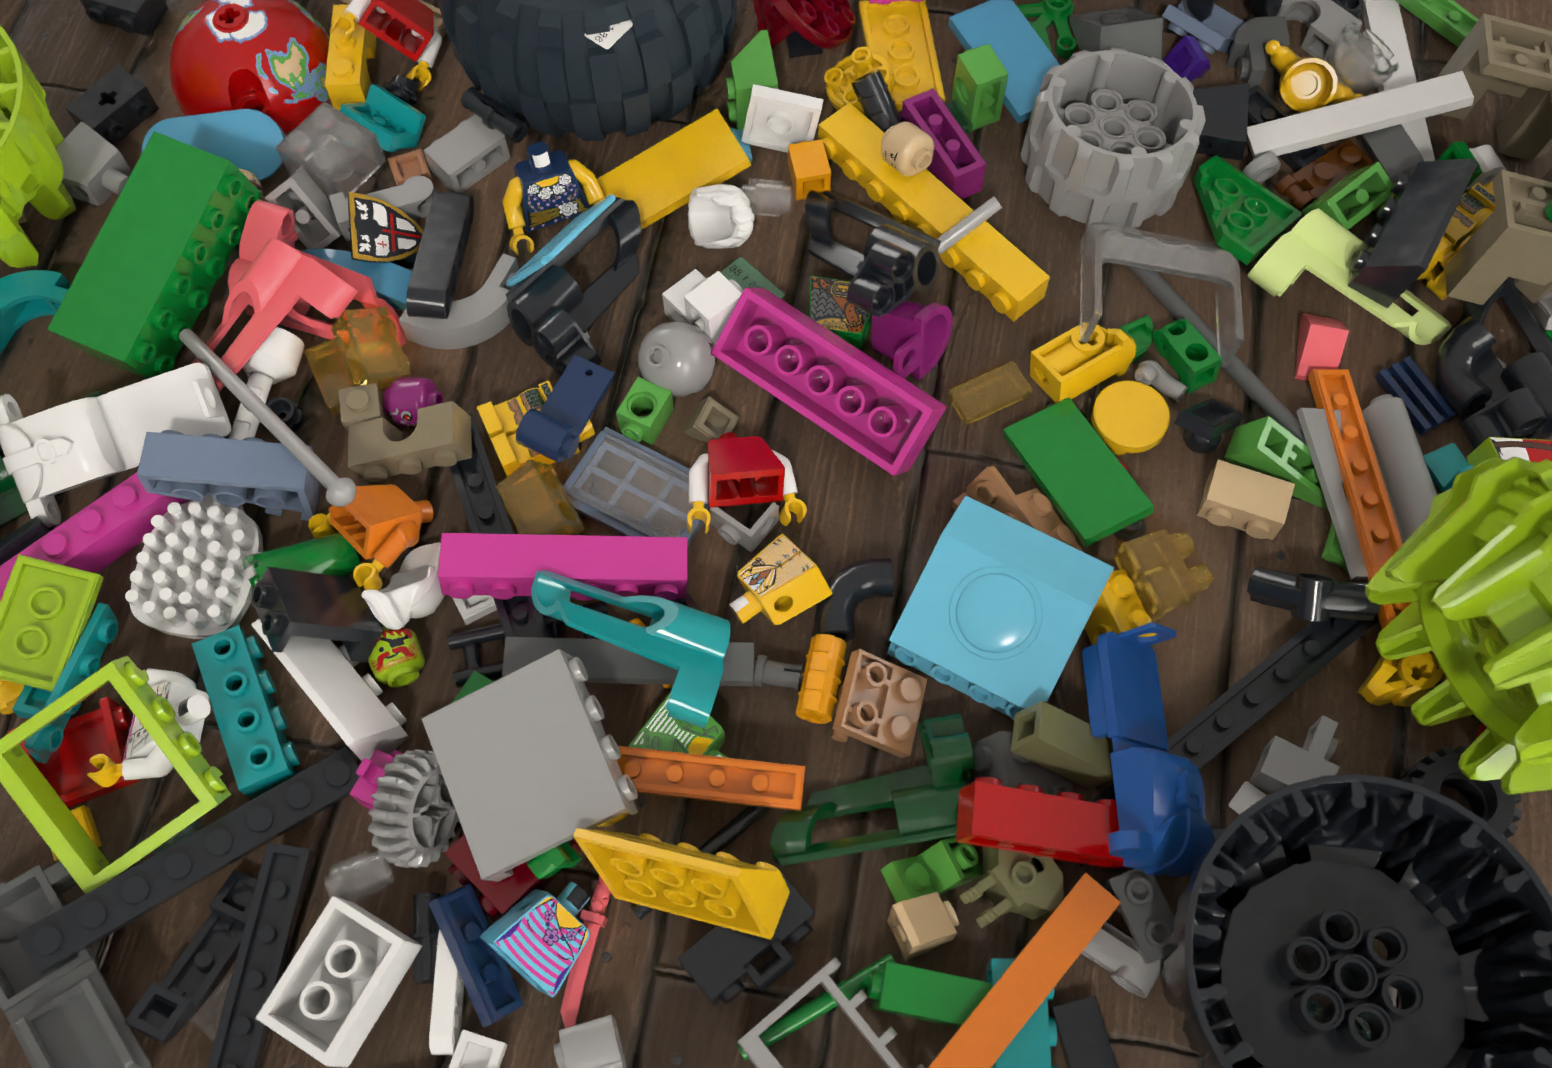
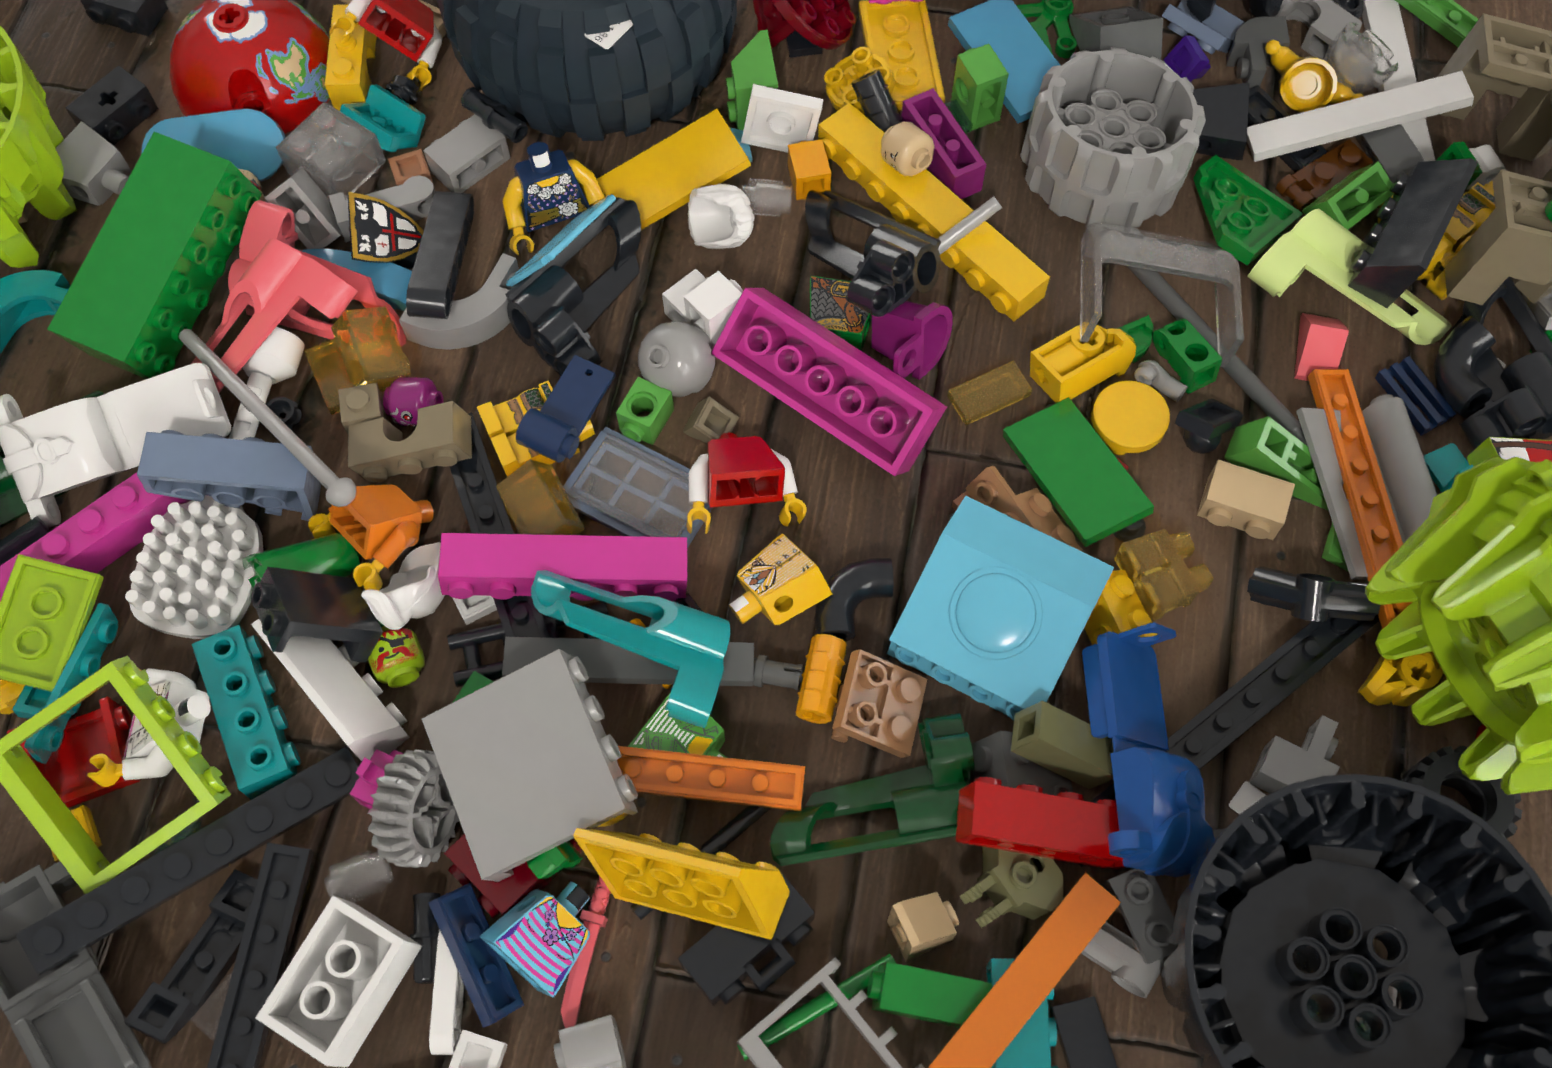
light grey bracket [709,502,779,553] -> none
clear green sticker [721,257,785,299] -> none
bright green slope [880,837,983,903] -> none
light grey tile [1243,152,1281,183] -> none

